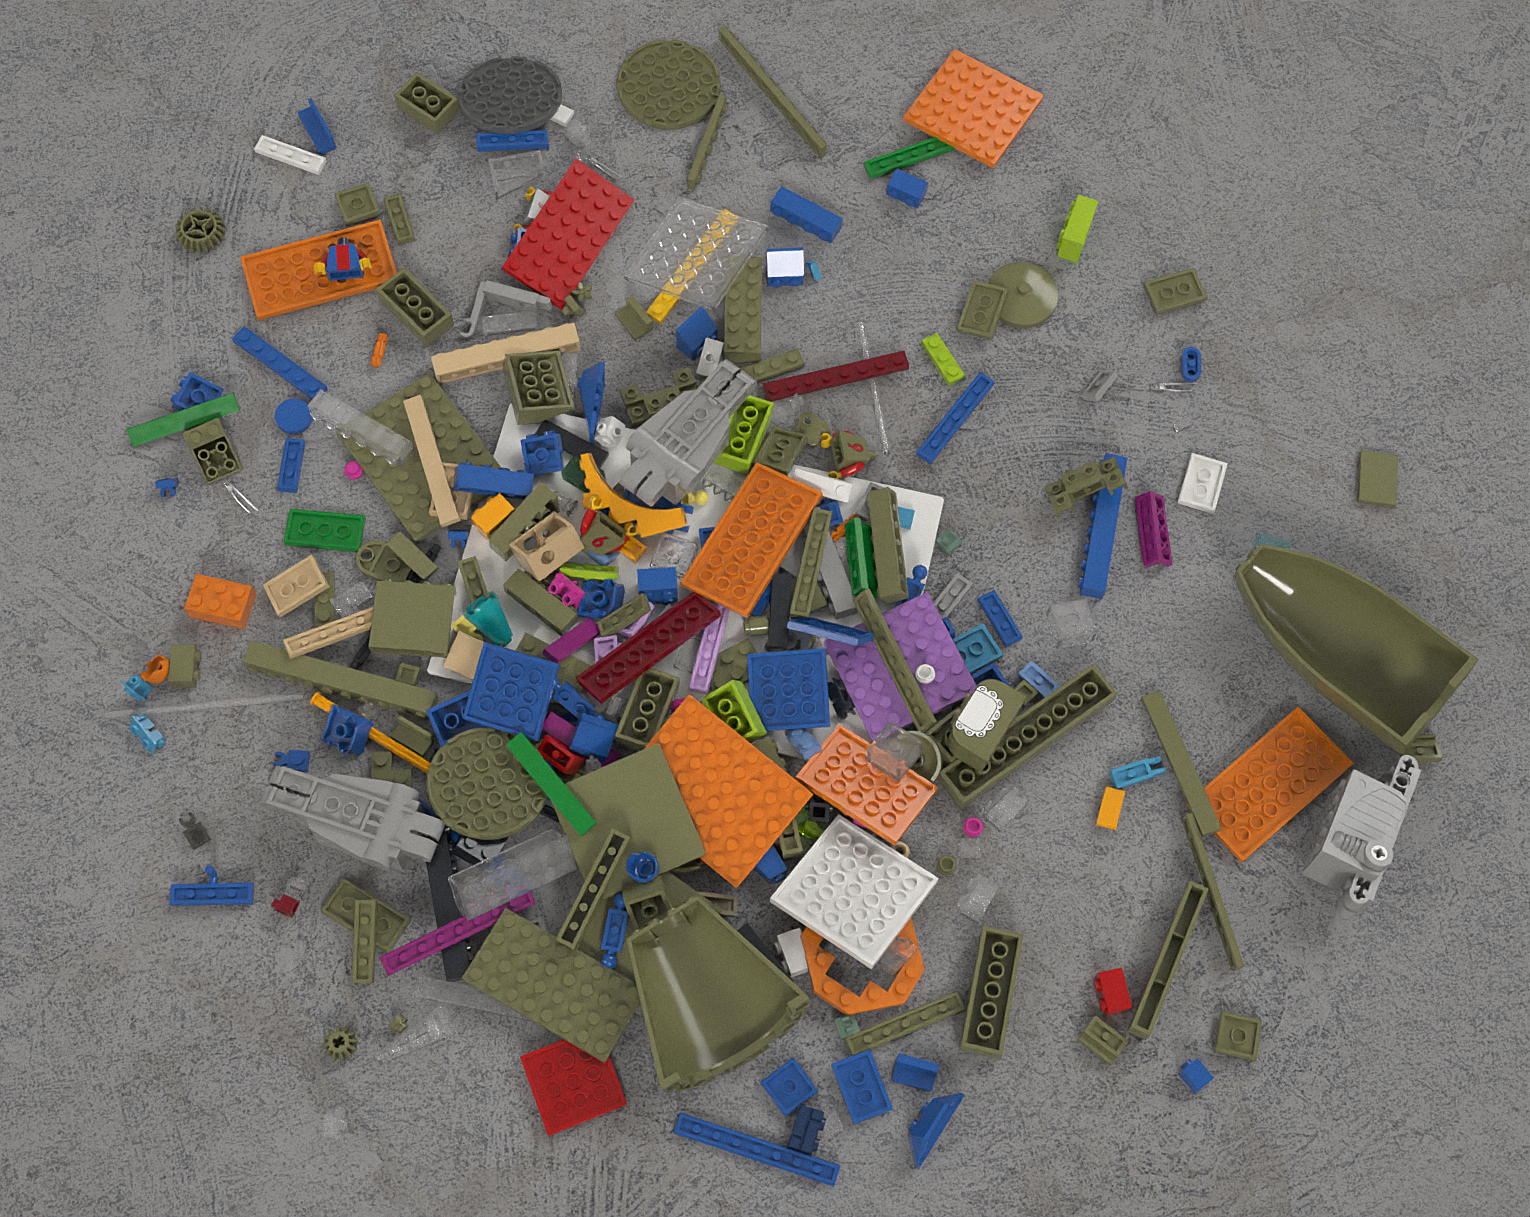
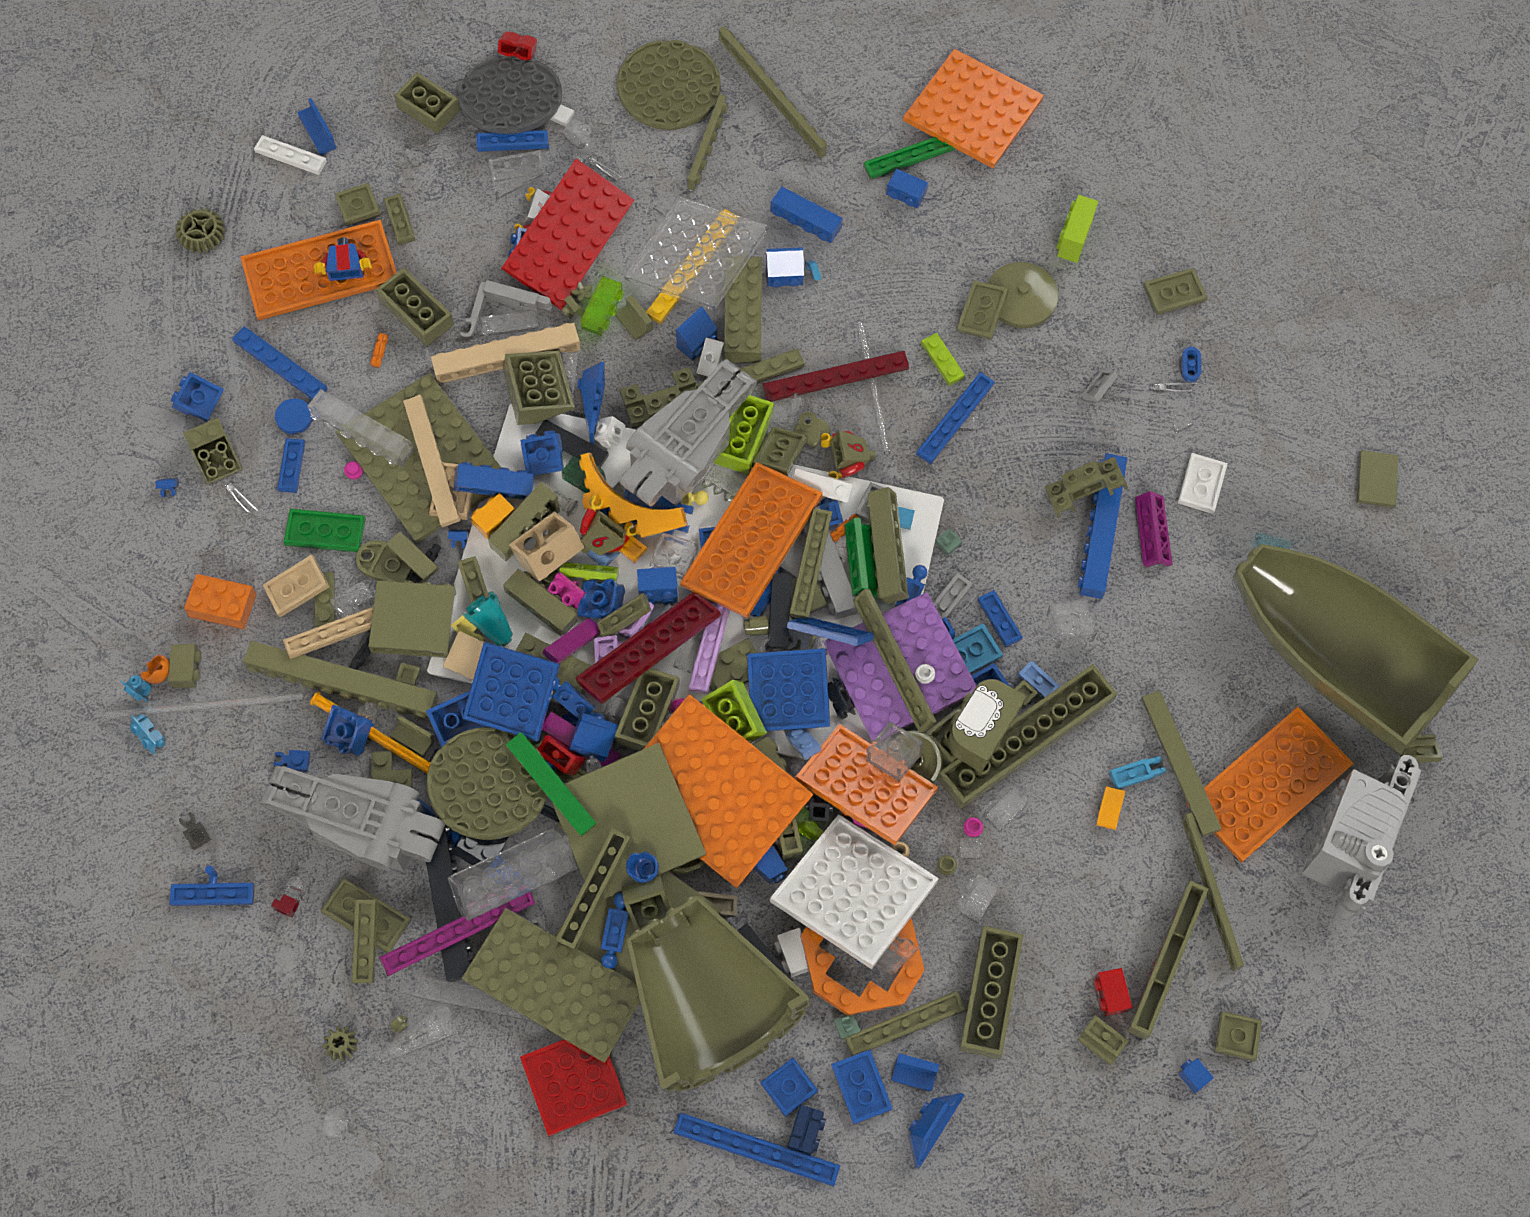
green tile [126,392,240,447] -> none
none -> red brick [497,31,537,60]
none -> clear neon green brick [581,276,624,336]

